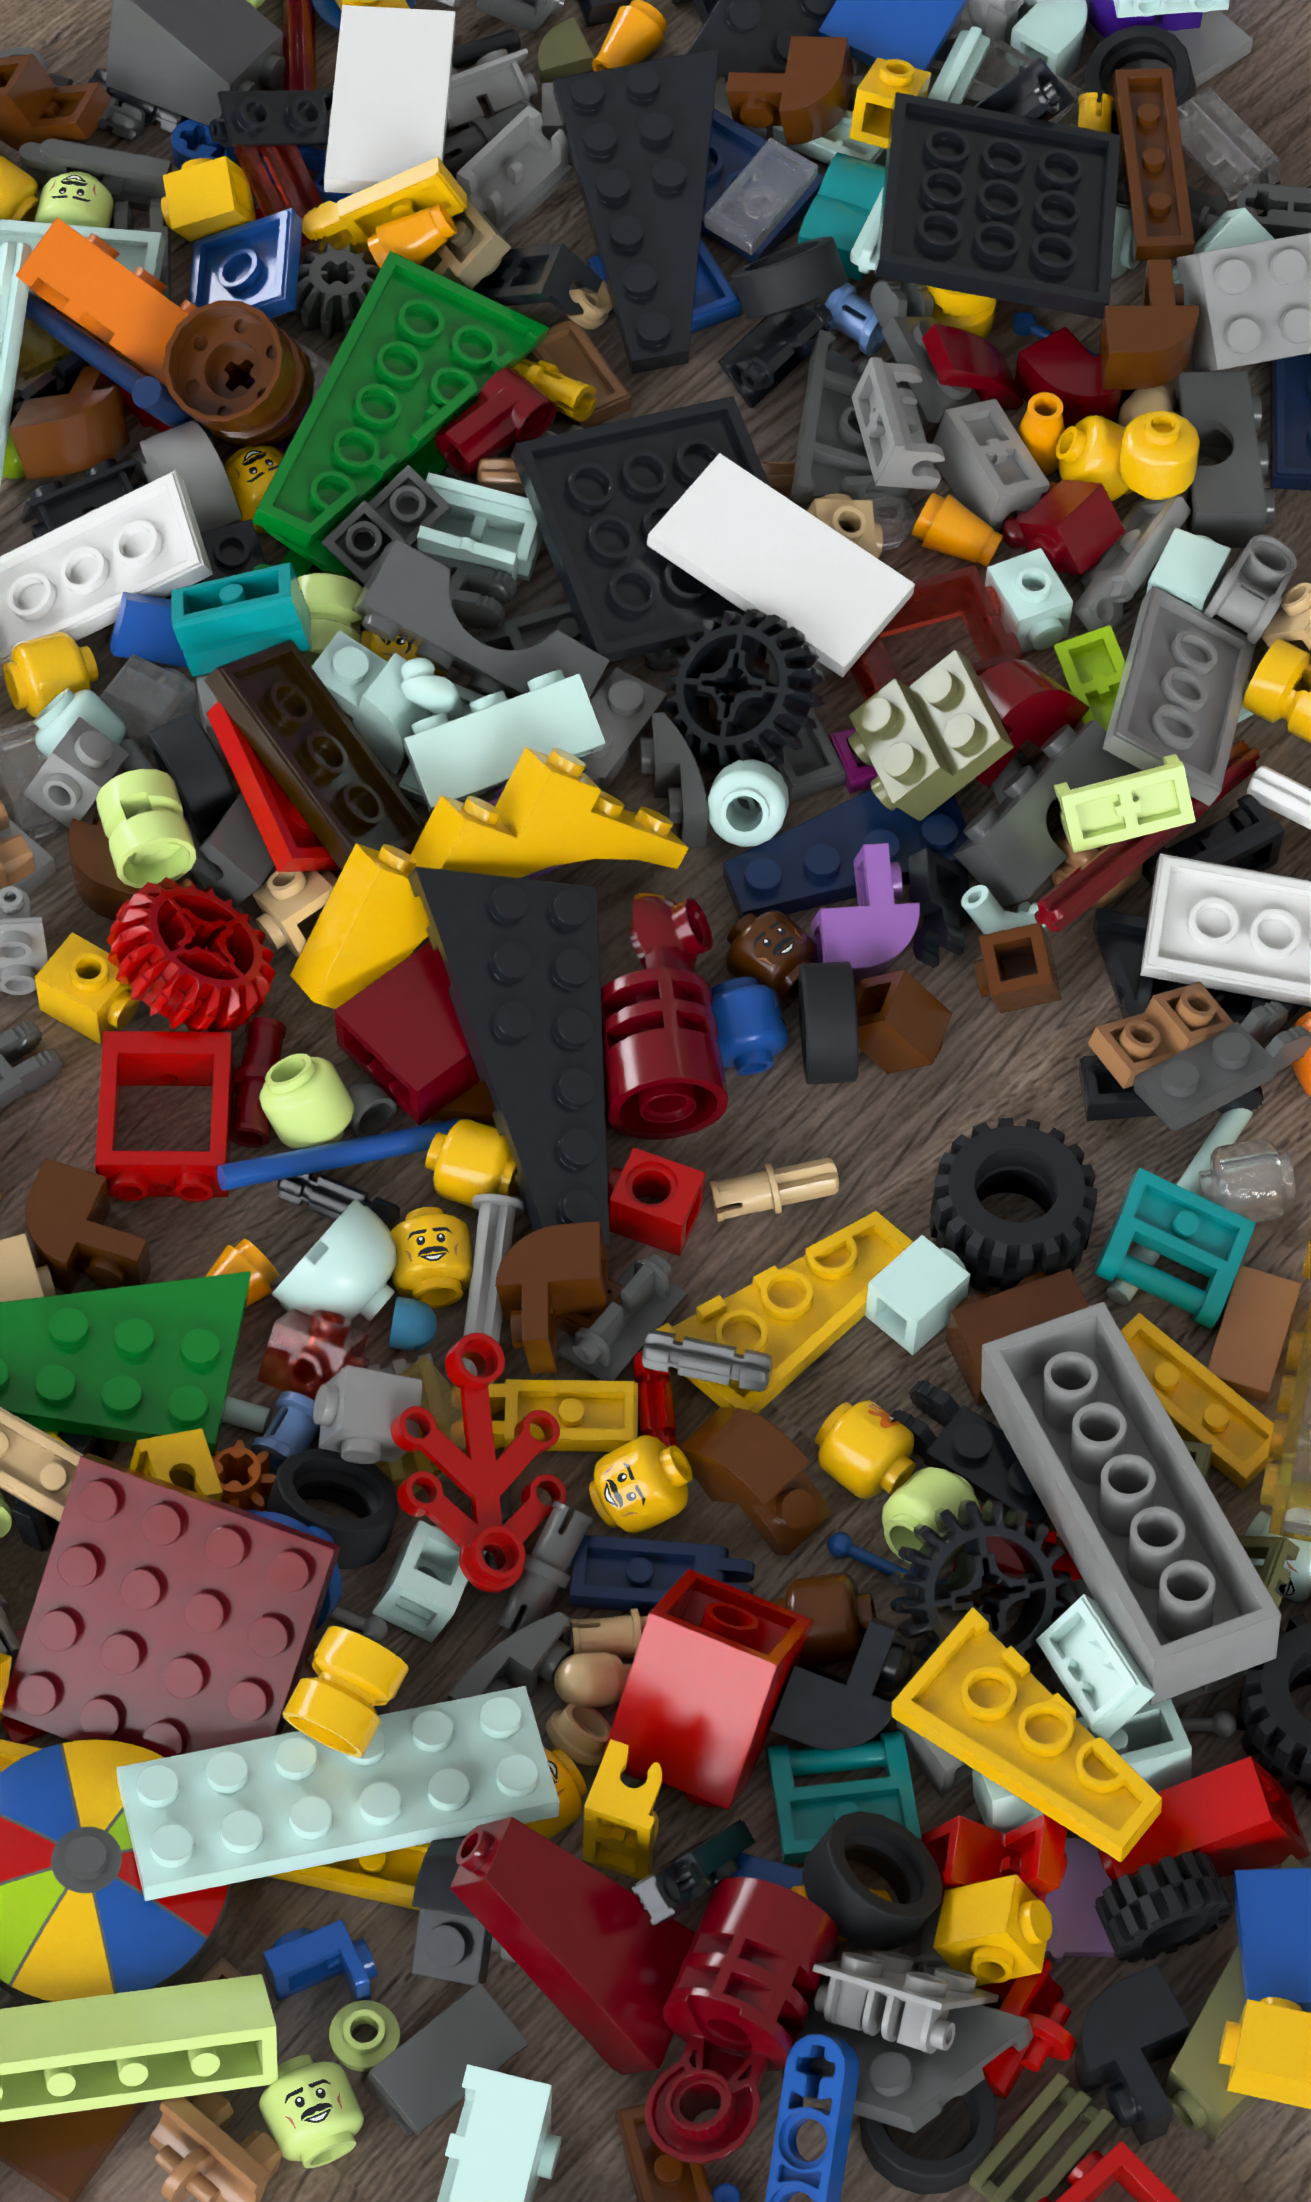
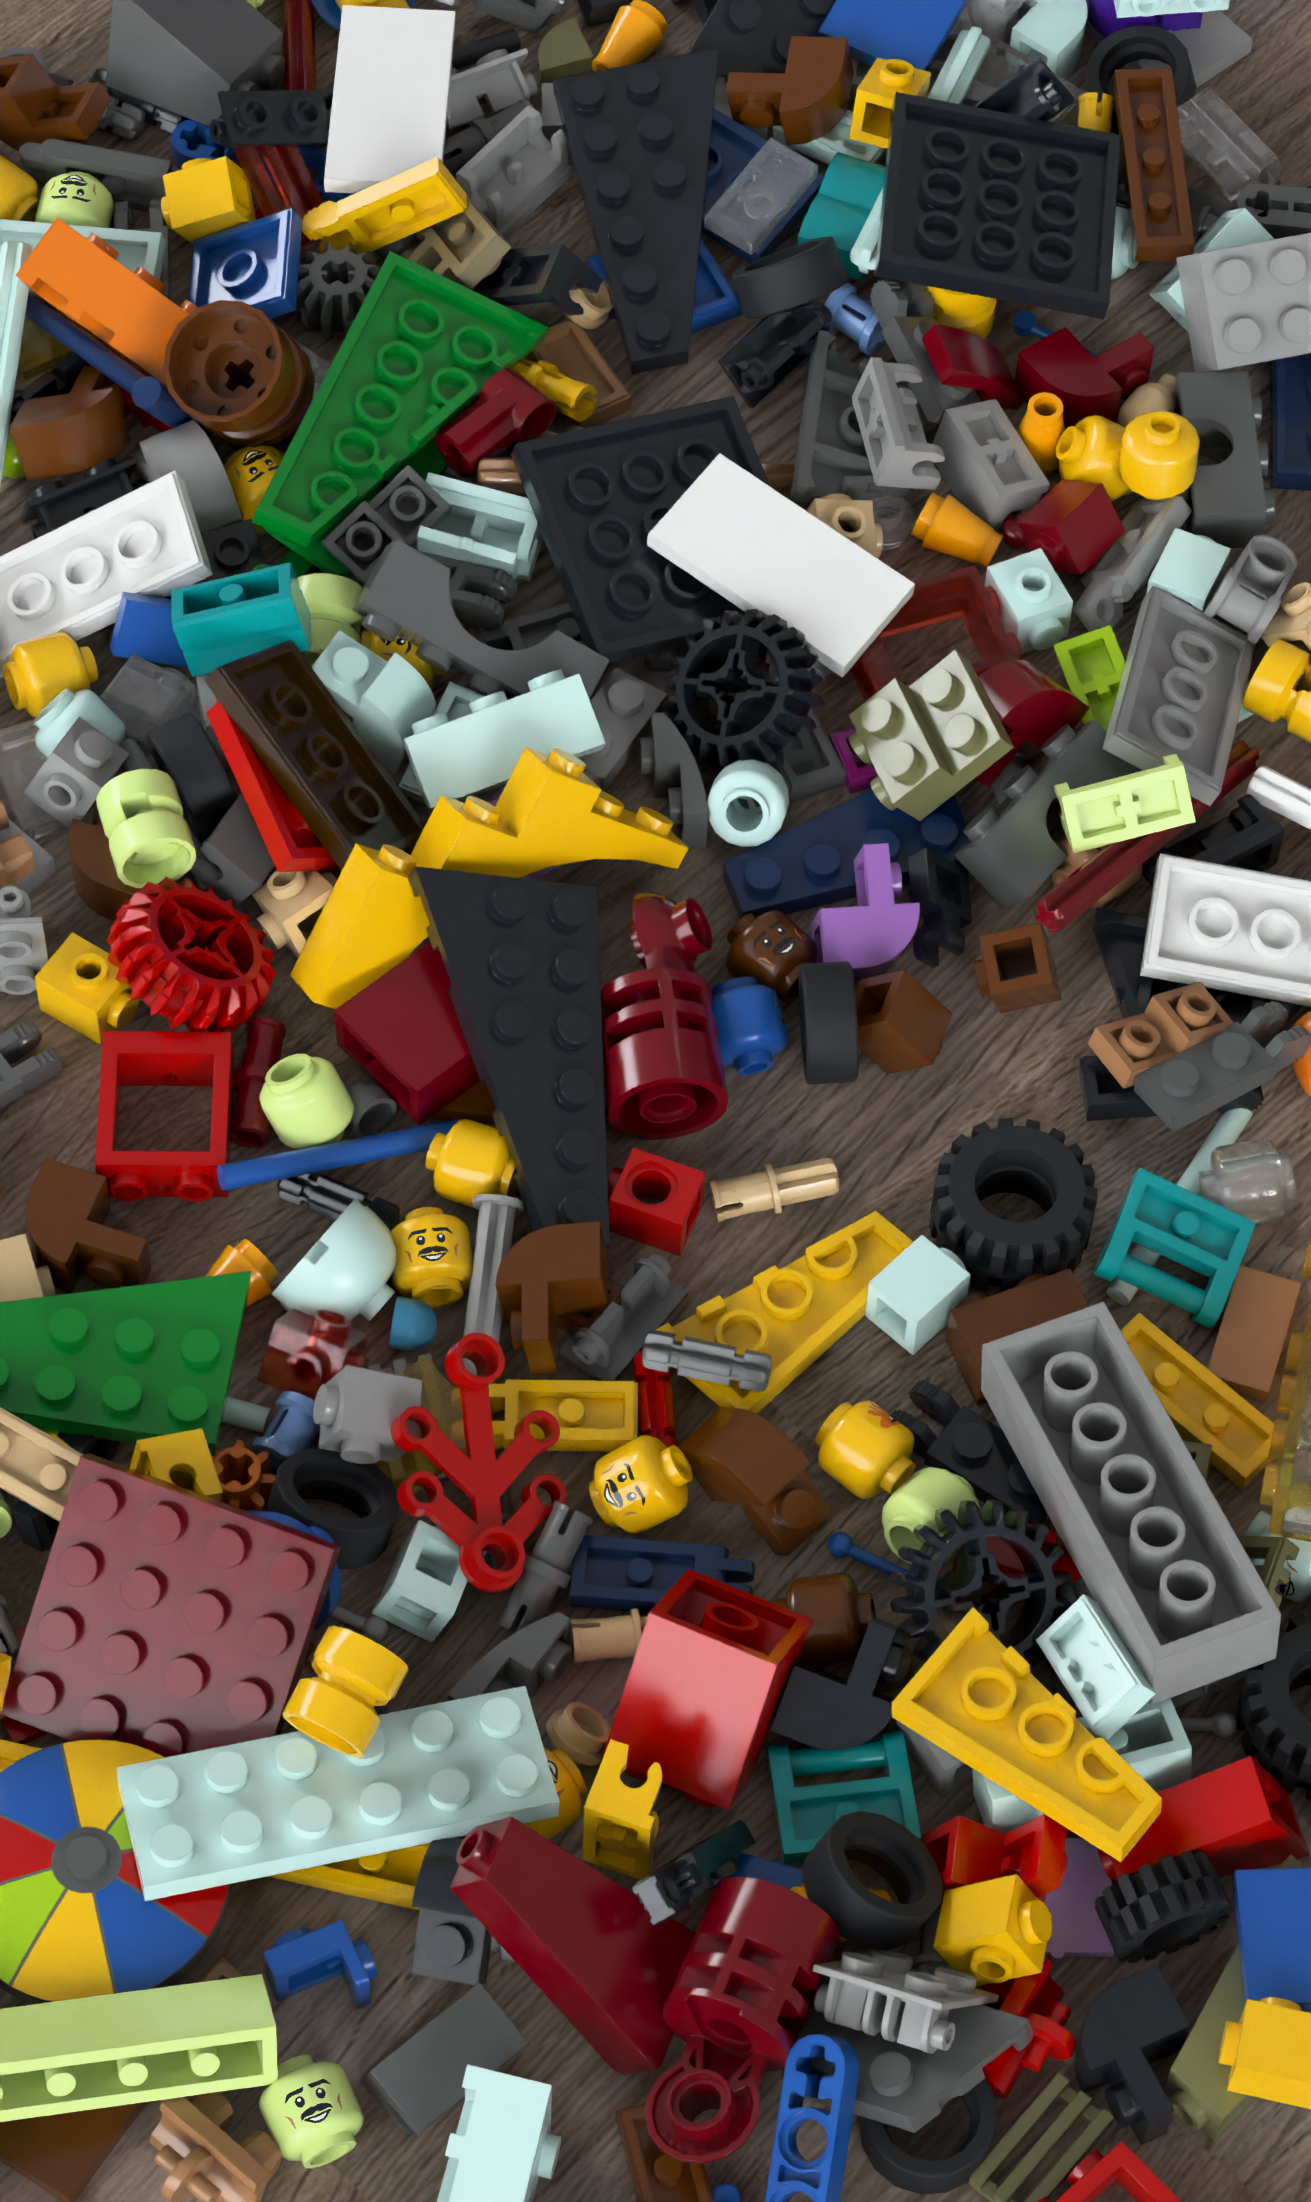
yellowish green plate [329,2000,400,2072] -> none
light orange cone [367,203,457,269] -> none
light aqua arm [400,658,465,722] -> none
tan cylinder [554,1652,633,1708] -> none
light aqua arm [961,885,1046,935] -> none
reddish brown brick [1099,260,1199,389] -> none

